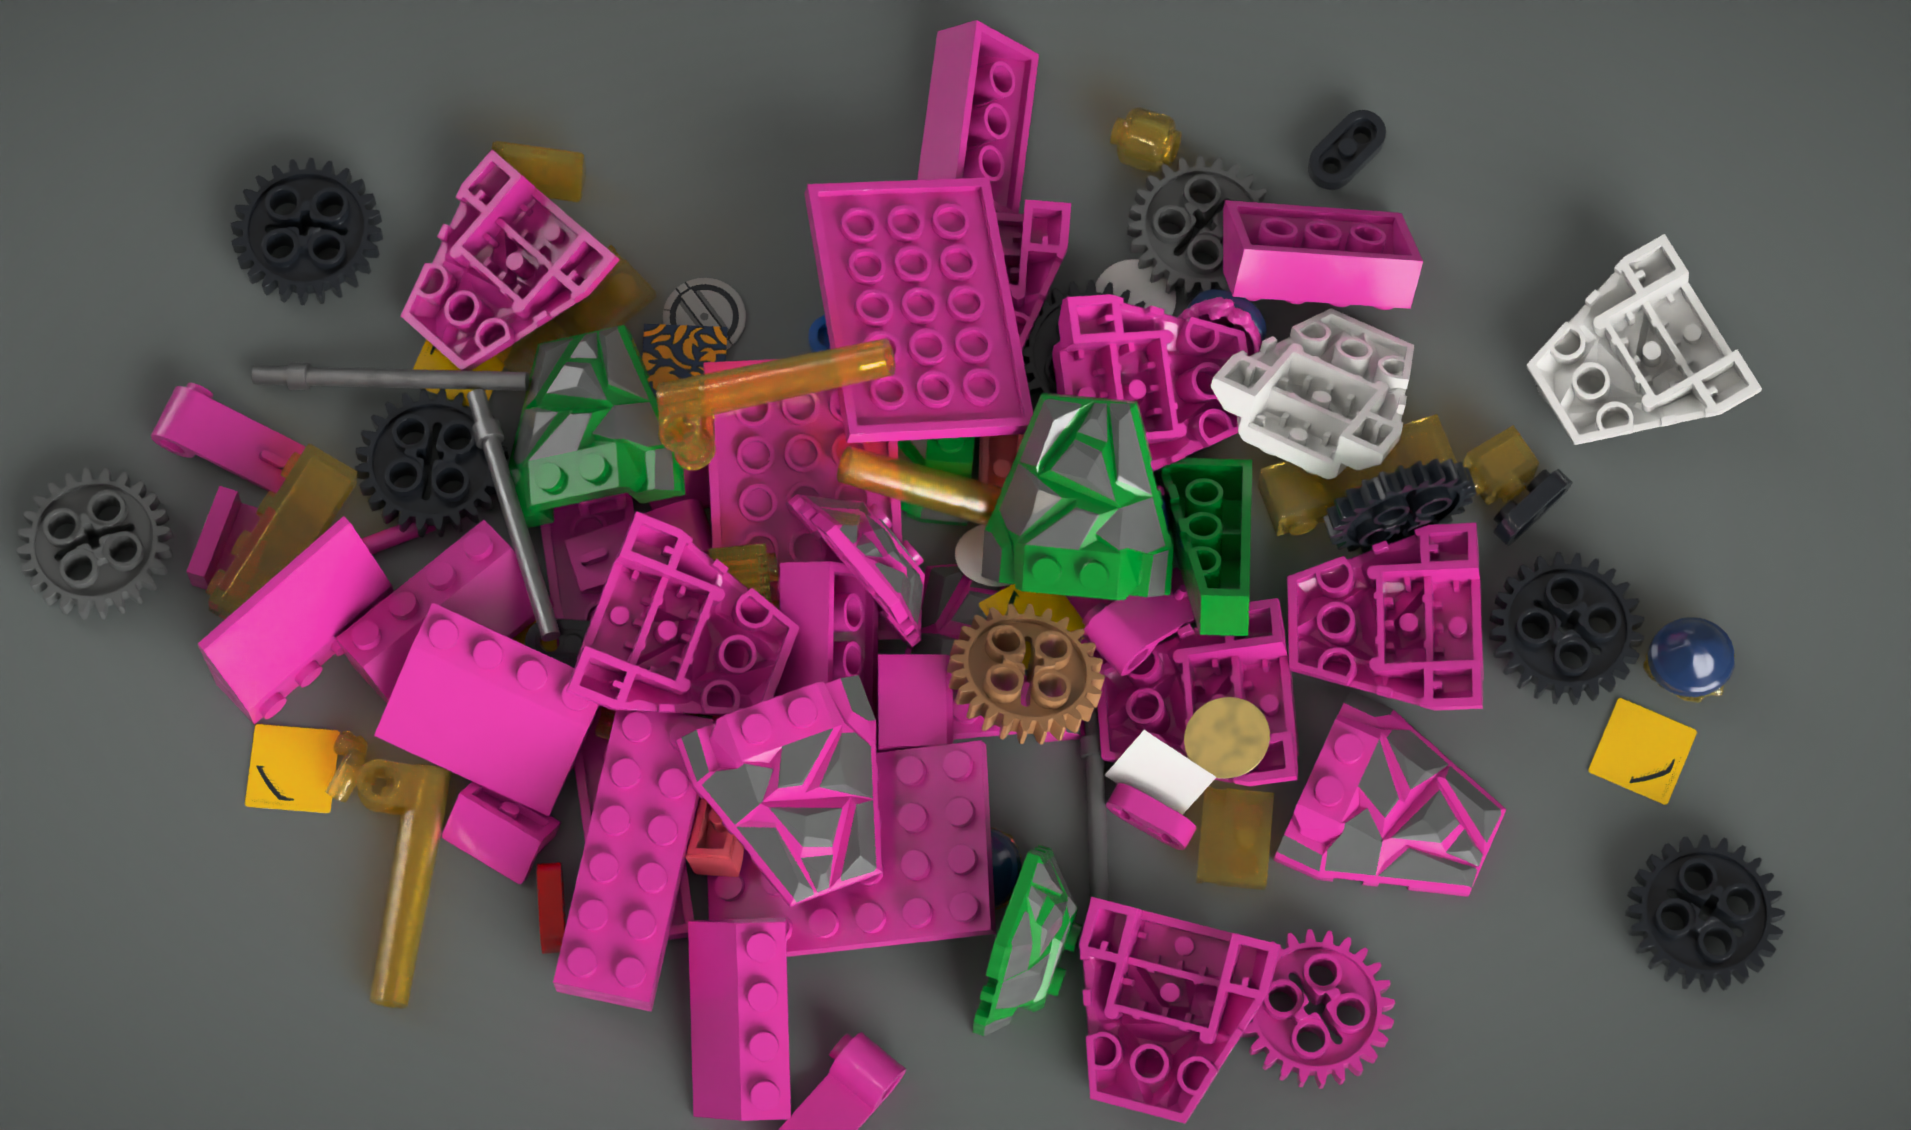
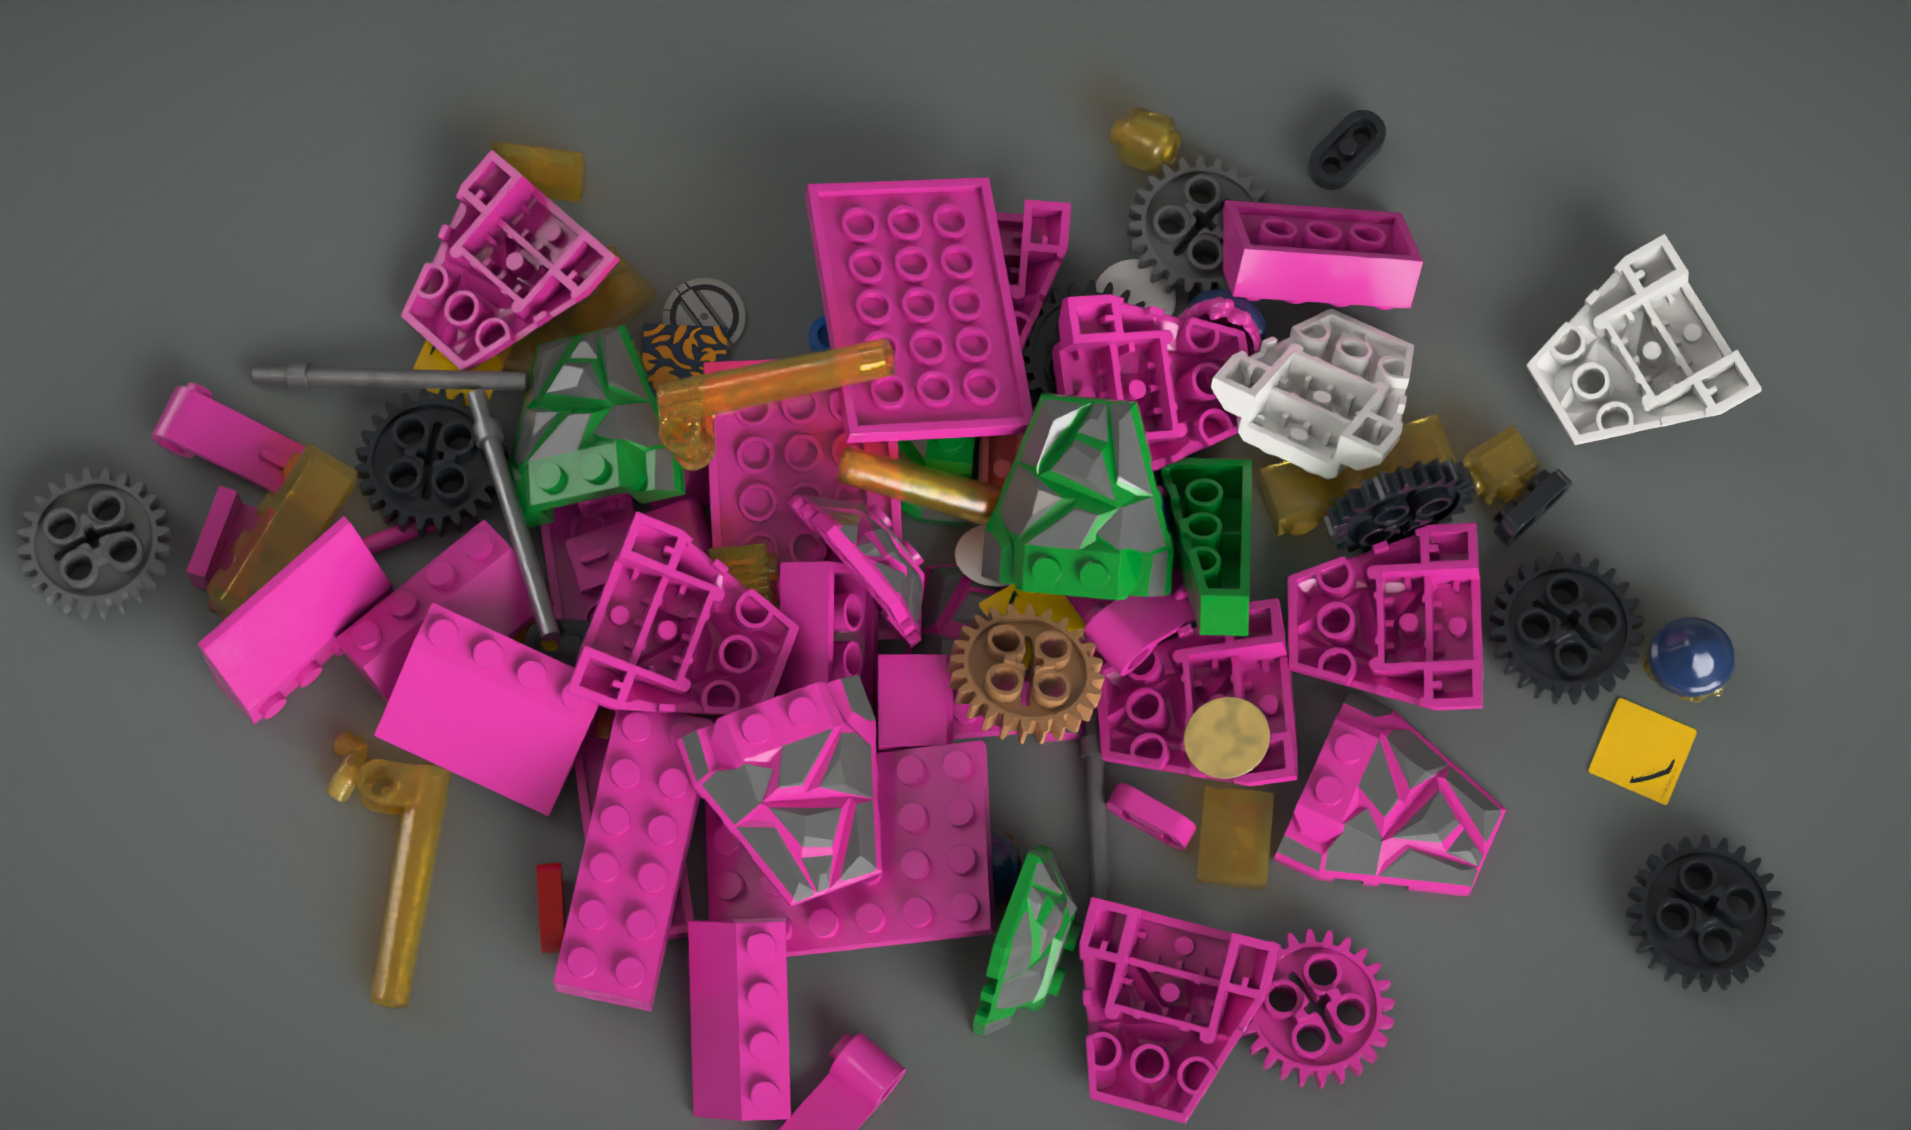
black gear [231,158,383,305] -> none
yellow sticker [245,724,340,813] -> none
dark pink panel [442,781,561,884] -> none
coral slope [685,797,744,877] -> none
dark pink slope [917,20,1039,214] -> none
white sticker [1105,730,1216,815] -> none

